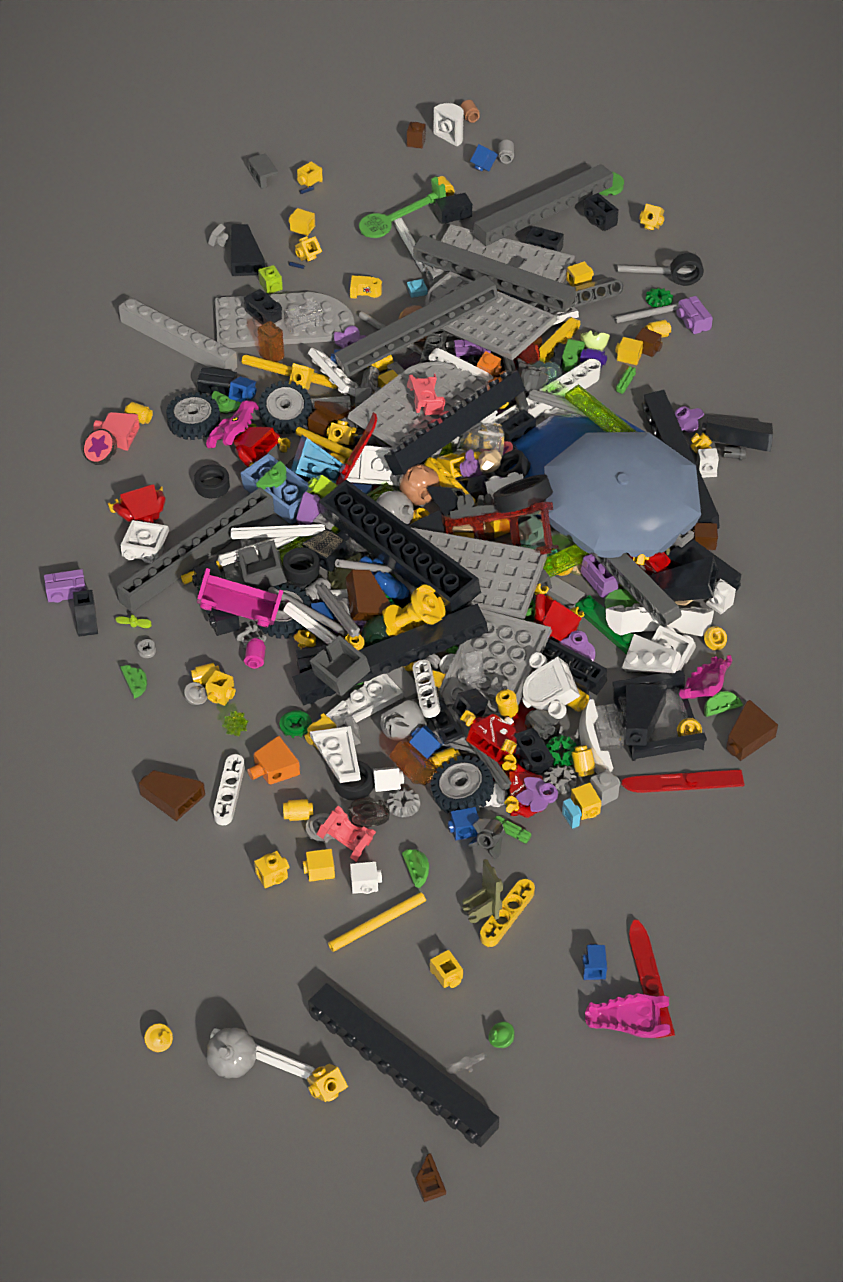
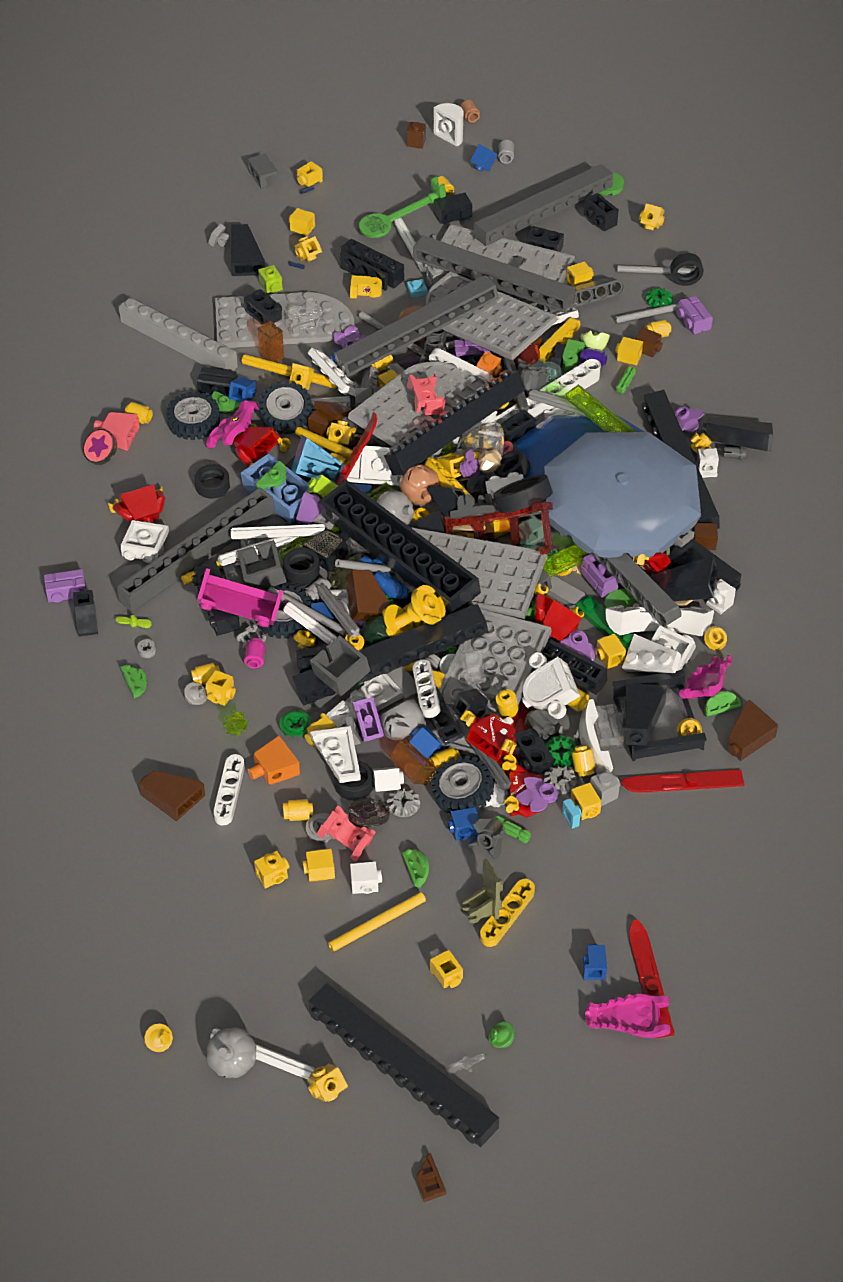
none -> black brick [340,238,404,291]
none -> medium lavender brick [352,697,384,742]
none -> yellow brick [595,634,626,669]

